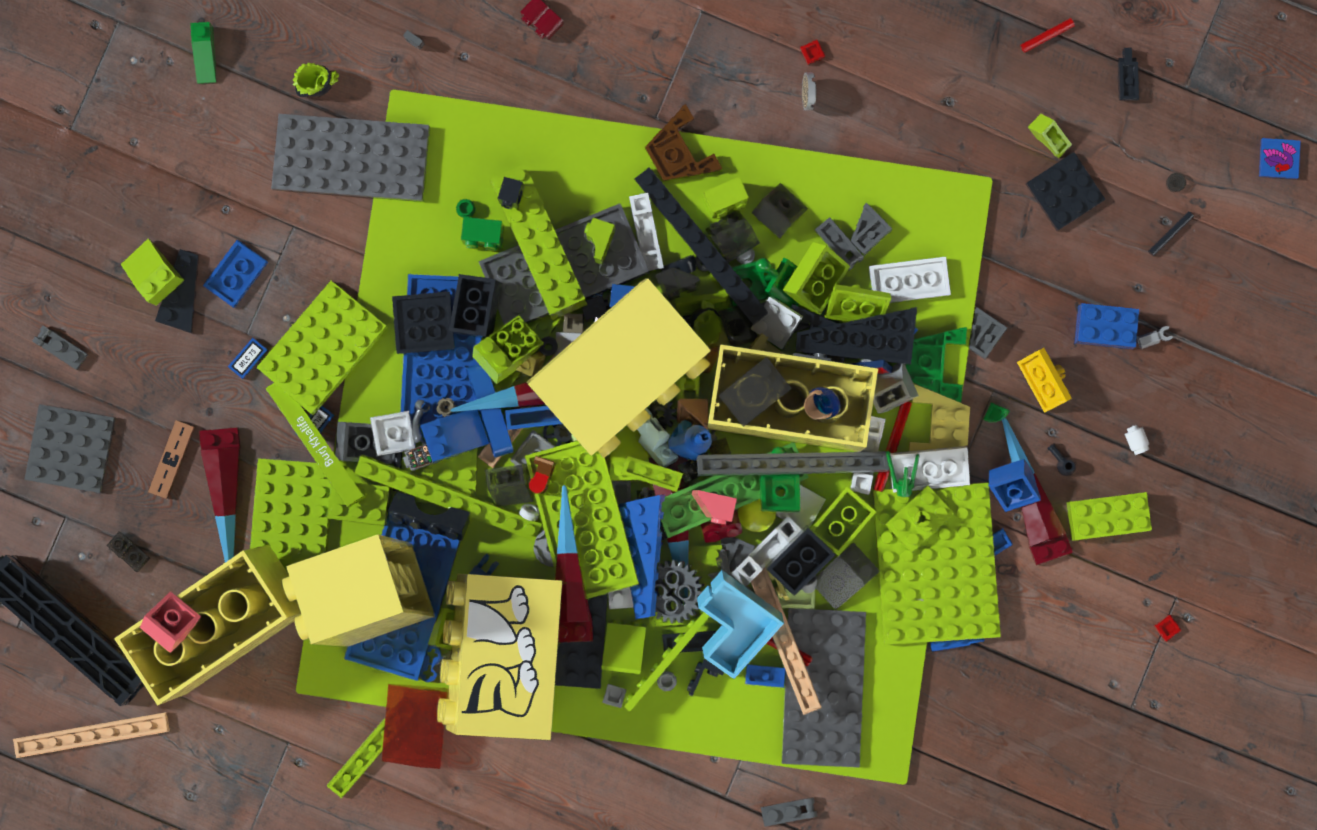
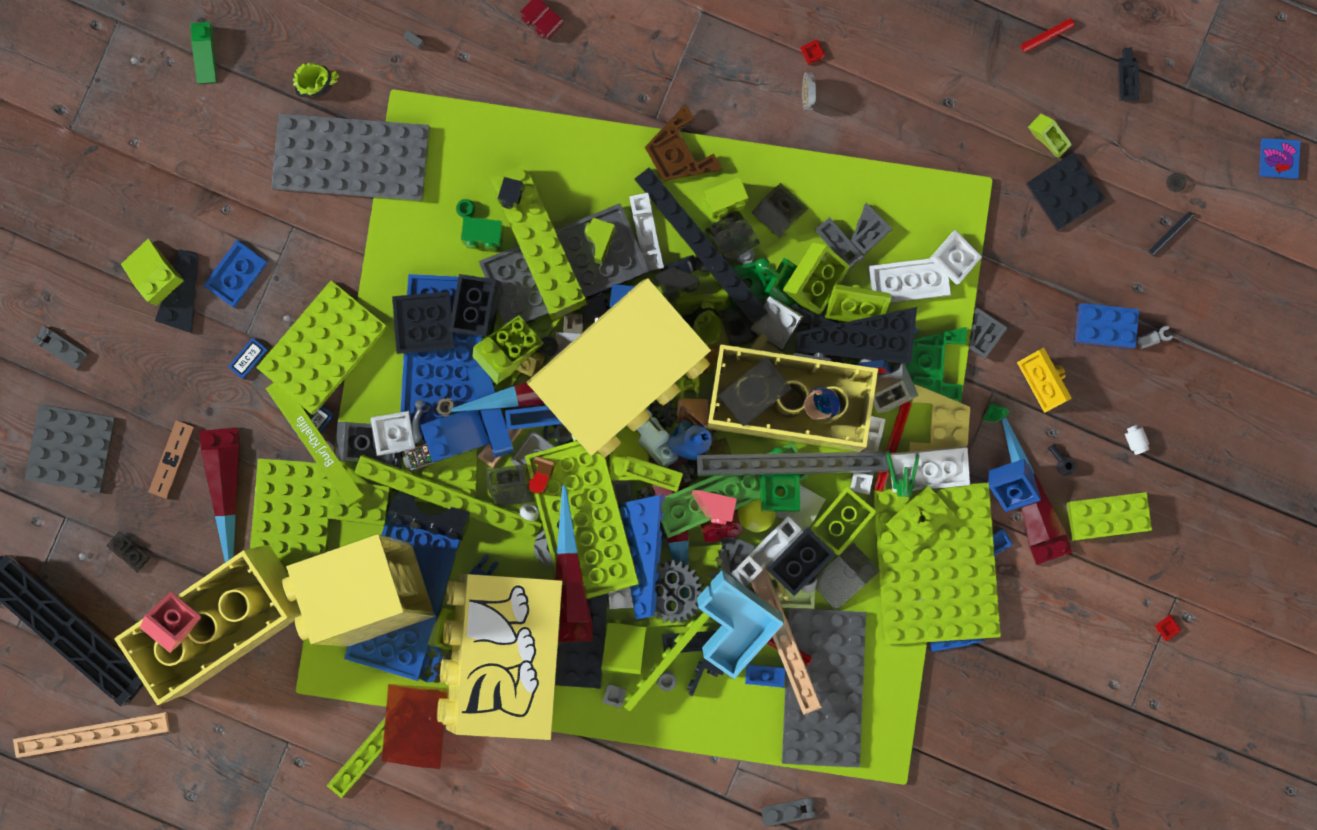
none -> white tile [930,230,982,285]

